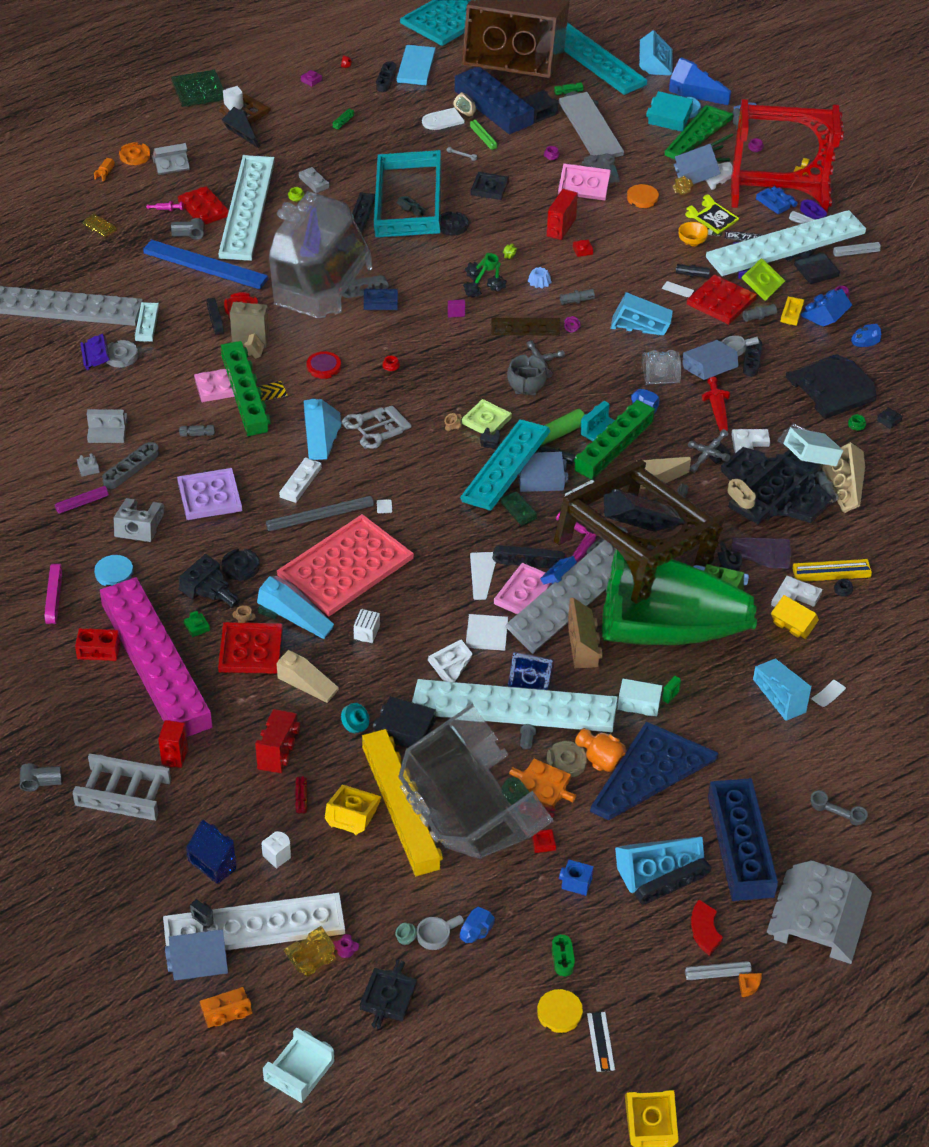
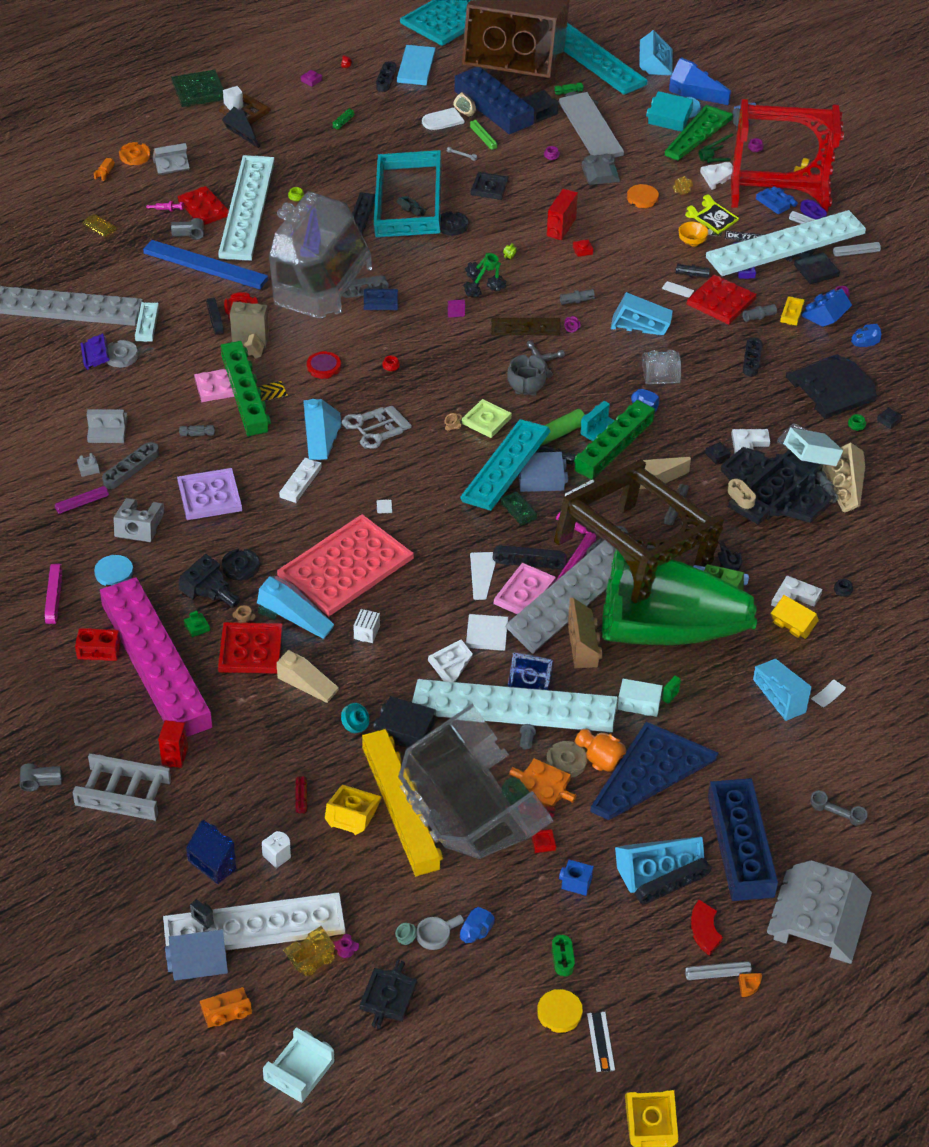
red wedge [255,709,300,774] -> none
dark grey axle [266,496,374,531] -> none
light grey plate [299,167,329,193] -> none
black tile [480,428,500,450] -> none
light blue piece [528,267,552,289] -> none
blue plate [540,556,577,585] -> none
bright pink plate [558,164,611,201] -> none
black slope [604,489,684,532] -> none
sand blue brick [674,144,721,187] -> none
sand blue brick [683,340,738,380] -> none
flat silver piece [688,429,730,473] -> none
red sword [702,376,730,432] -> none
light grey piece [721,336,759,356] -> none
clear purple slope [731,538,791,569] -> none
lime plate [741,258,785,301] -> none
yellow tile [792,559,872,582] -> none

